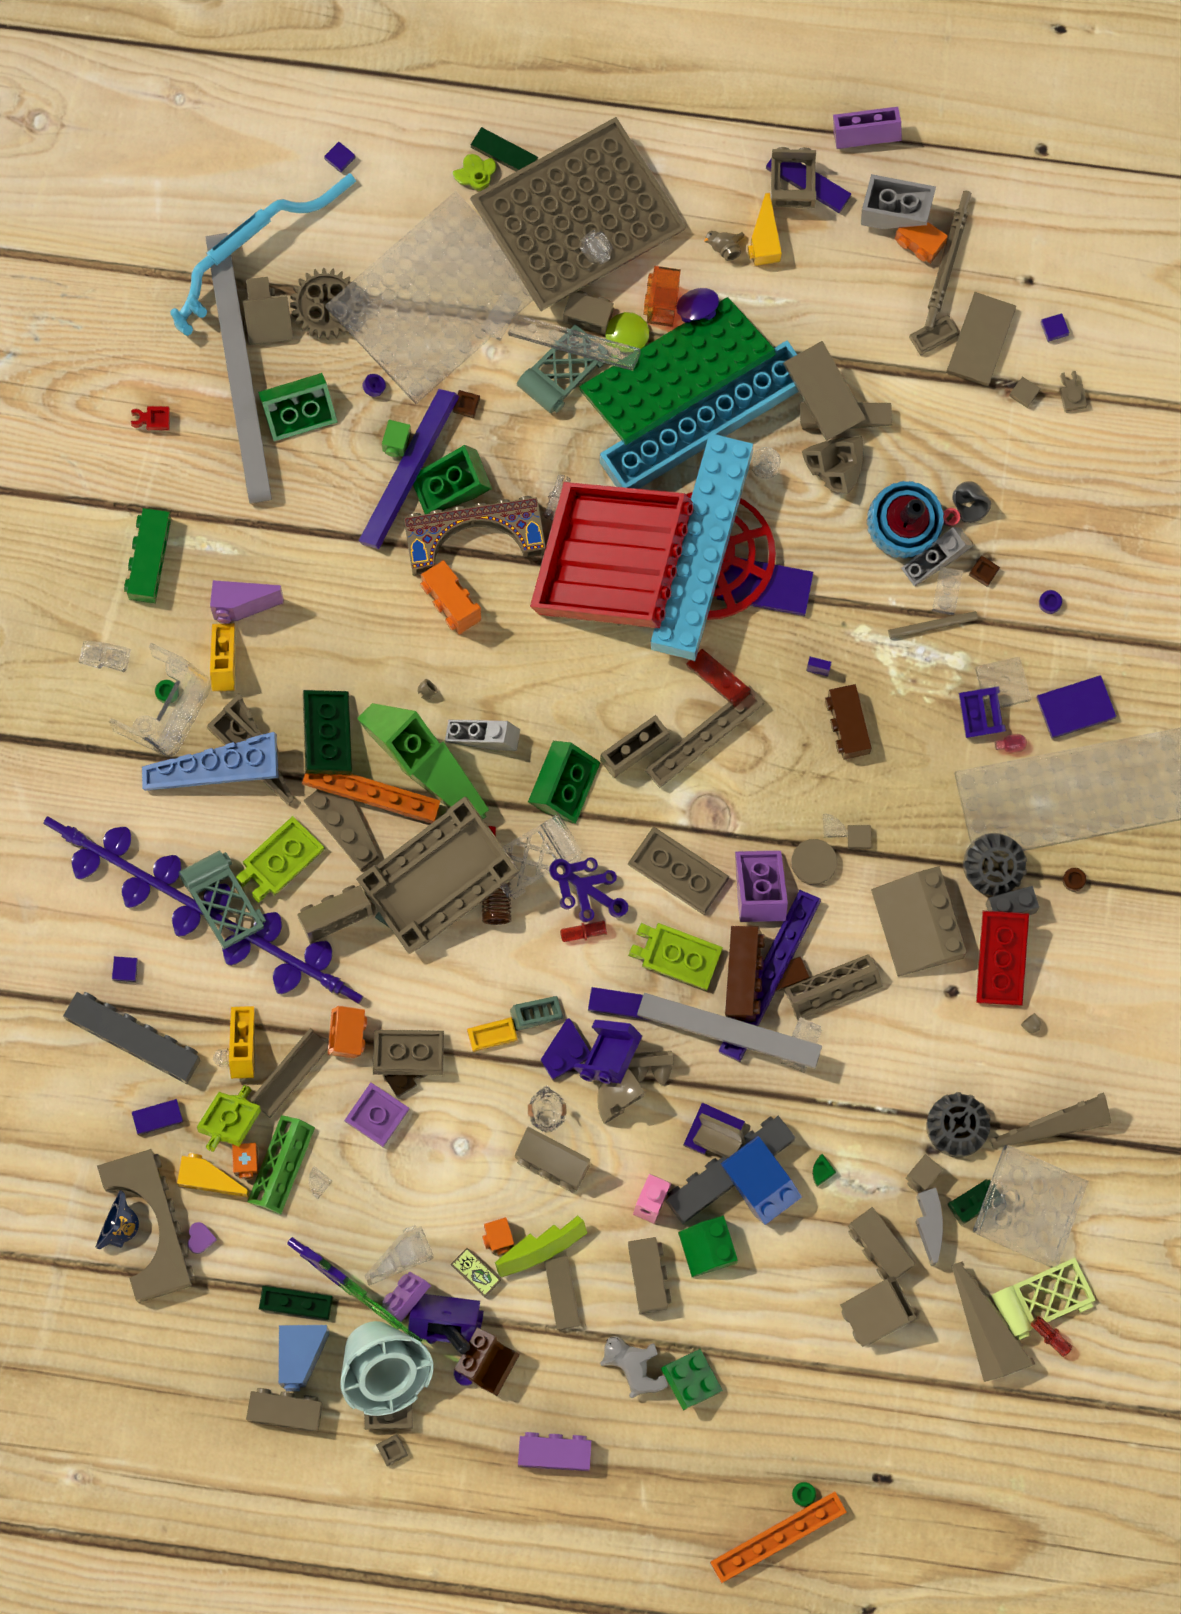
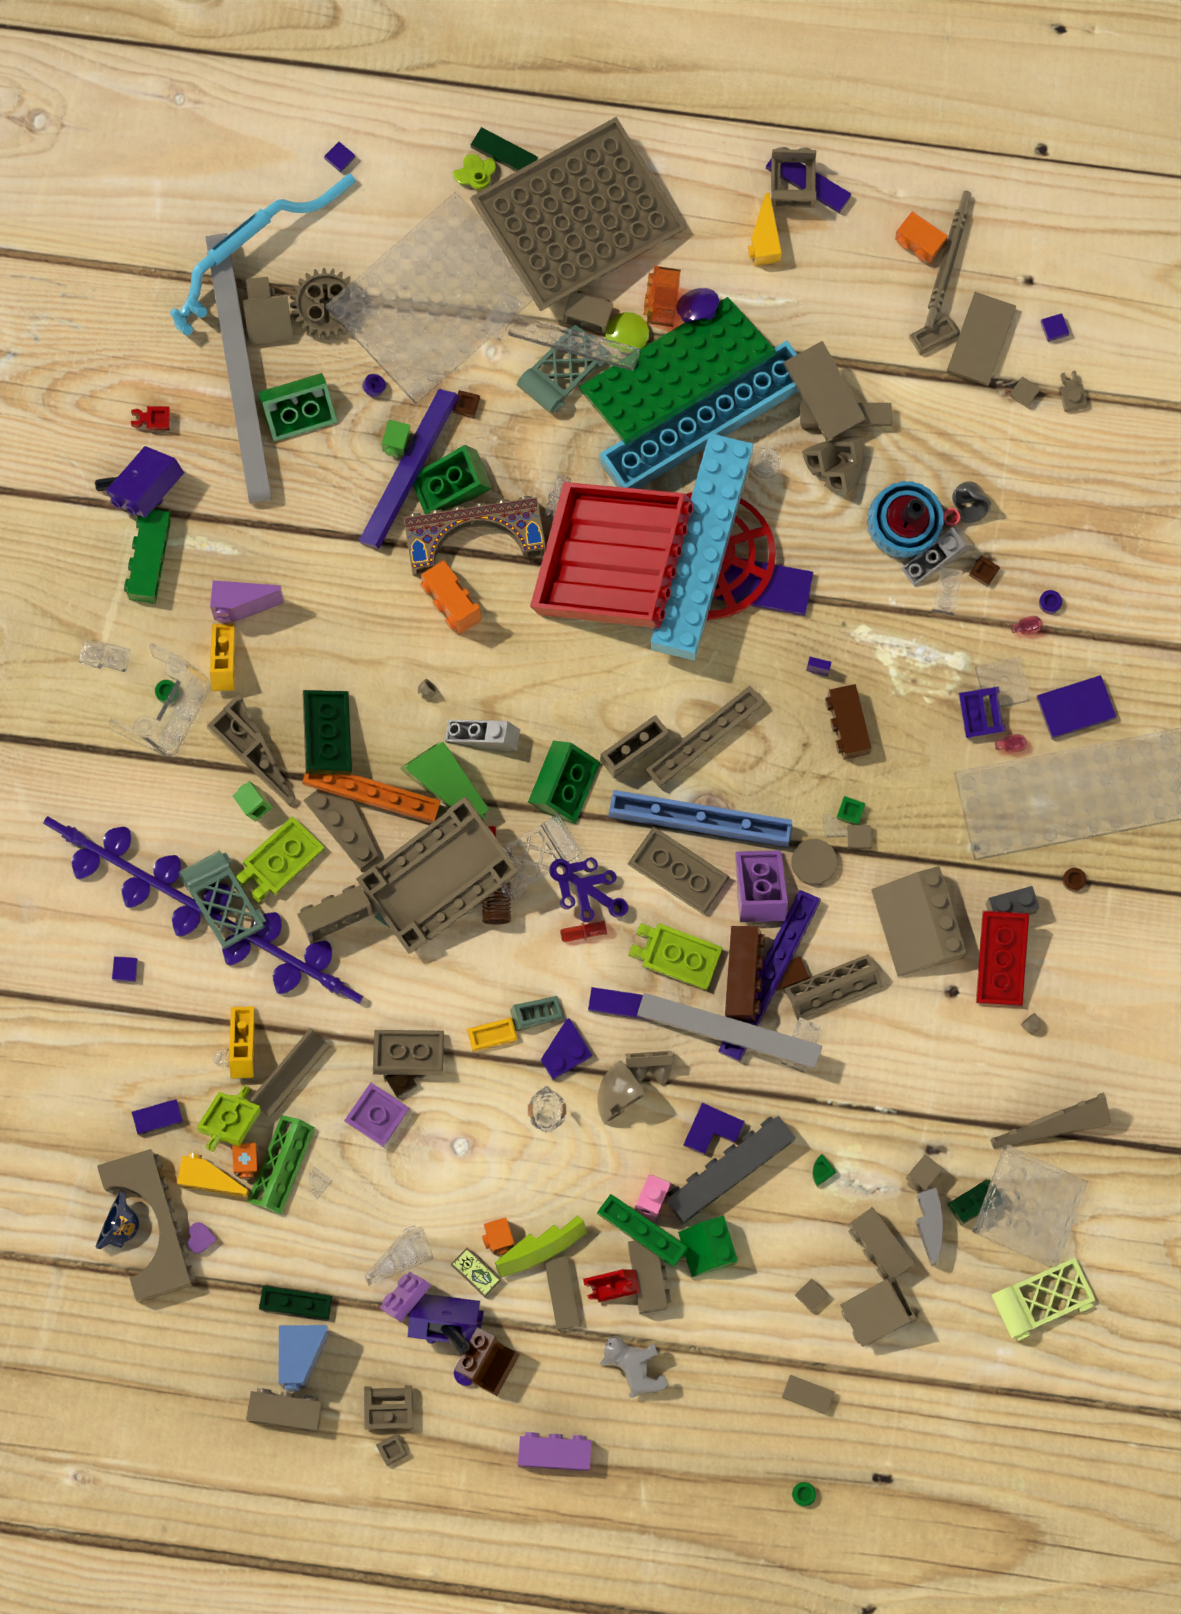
dark grey brick [63,992,201,1084] -> none
medium blue wing [142,732,278,791] -> none
piece [287,1237,422,1342] -> none
orange brick [327,1006,367,1058] -> none
light aqua cone [341,1321,433,1416] -> none
bright green slope [357,703,441,776] -> none
dark tan slope [515,1127,590,1191] -> none
dark purple panel [574,1019,642,1084] -> none
clear head [580,230,613,264] -> none
green plate [661,1349,723,1411] -> none
clear red tile [686,649,751,707] -> none
dark tan panel [693,1113,746,1158] -> none
dark tan animal [704,231,744,261] -> none
orange plate [710,1491,847,1584] -> none
blue slope [721,1136,802,1225] -> none
medium lavender brick [833,107,902,149] -> none
light grey slope [861,174,936,229] -> none
dark tan bar [888,611,978,639] -> none
dark grey gear [926,1092,991,1157] -> none
dark tan wedge [952,1261,1035,1382] -> none
dark grey gear [963,833,1027,896] -> none
clear red axle [1031,1316,1073,1357] -> none
none -> dark purple piece [95,446,184,518]
none -> bright green brick [232,781,273,822]
none -> red hinge [583,1269,640,1302]
none -> green fence [597,1194,688,1268]
none -> medium blue tile [608,790,792,847]
none -> dark tan tile [782,1375,835,1414]
none -> dark tan tile [795,1279,828,1312]
none -> green tile [836,796,866,825]
none -> clear pink cylinder [1011,616,1043,635]

